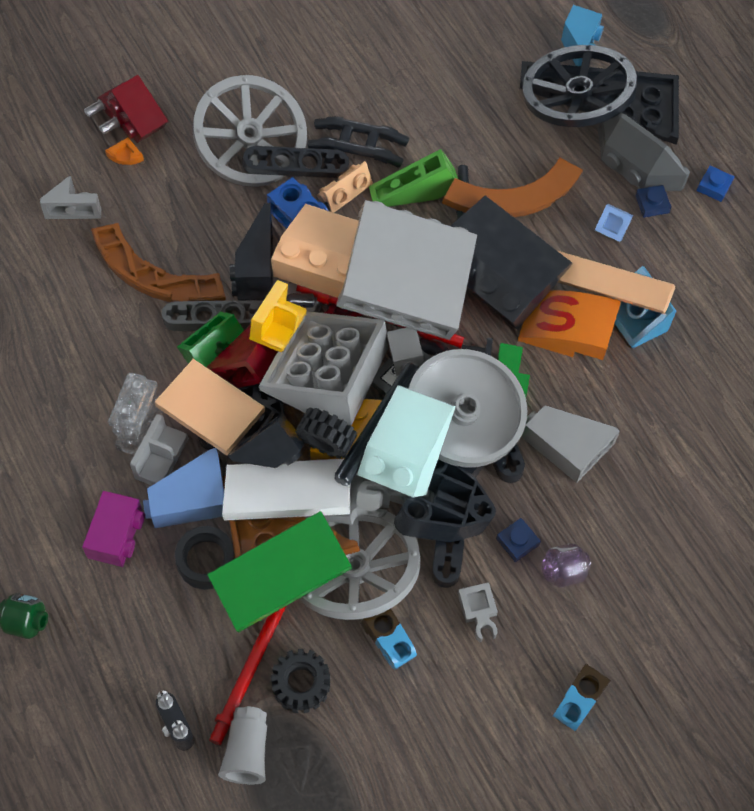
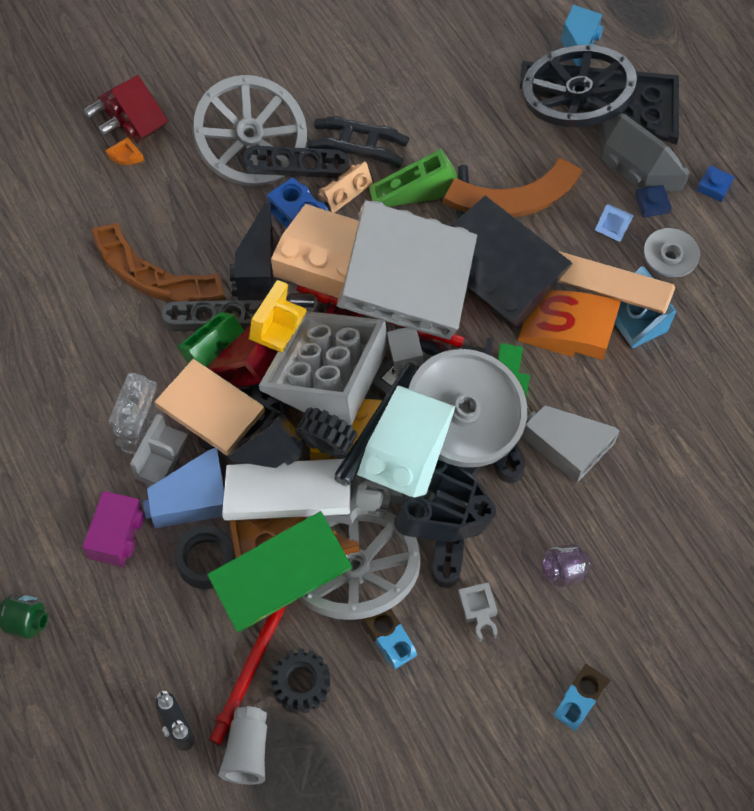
light grey slope [40,176,102,219] -> none
dark blue plate [496,518,541,562] -> none
none -> light grey dish [643,228,700,277]

